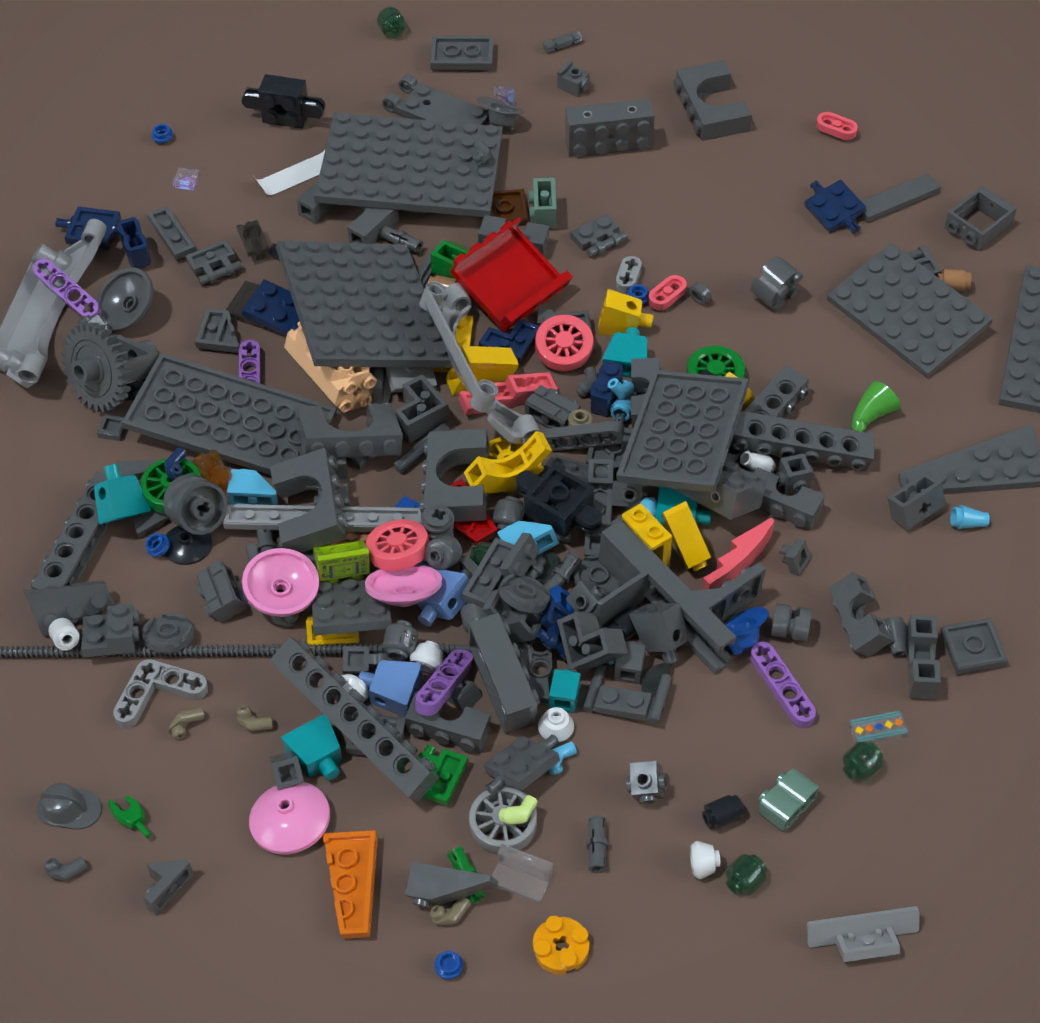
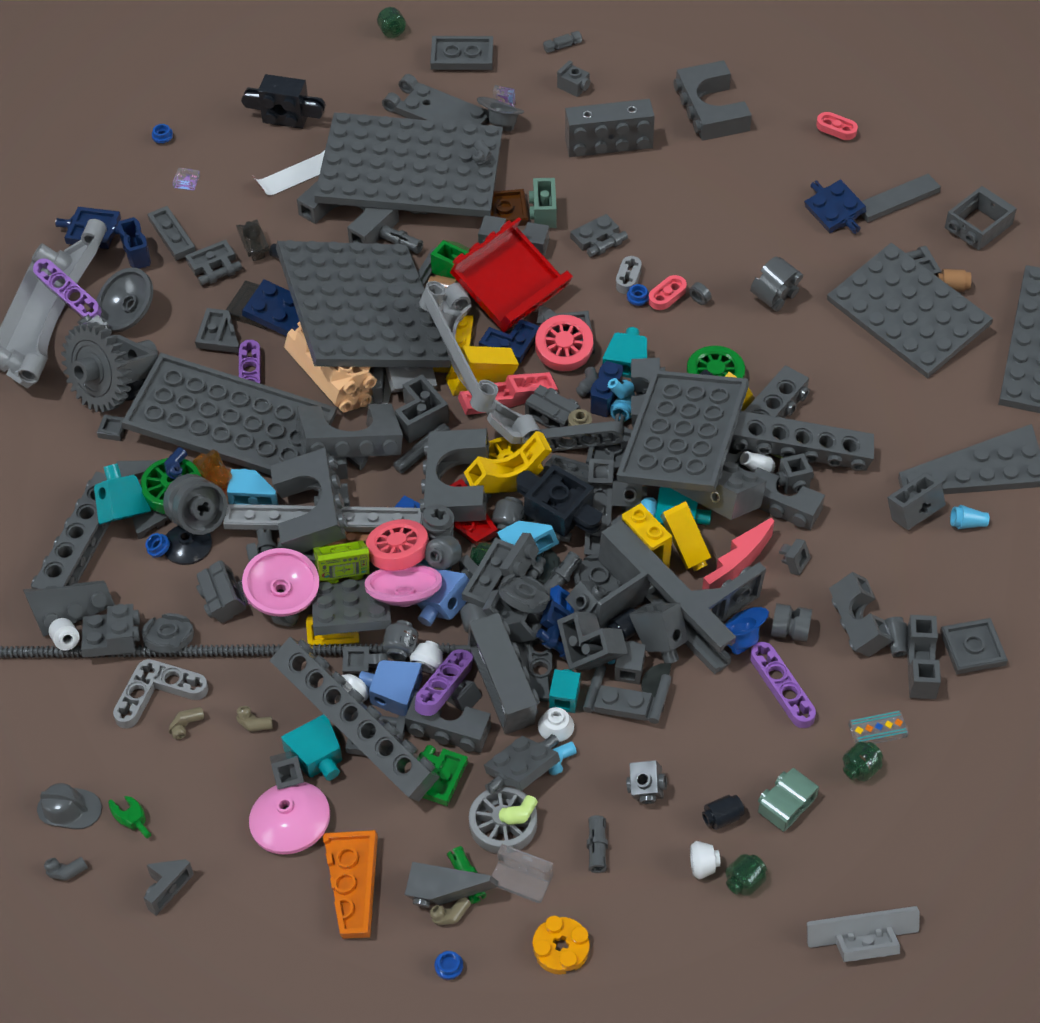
yellow torso [597,289,653,336] -> none
bright green hat [851,381,902,432] -> none

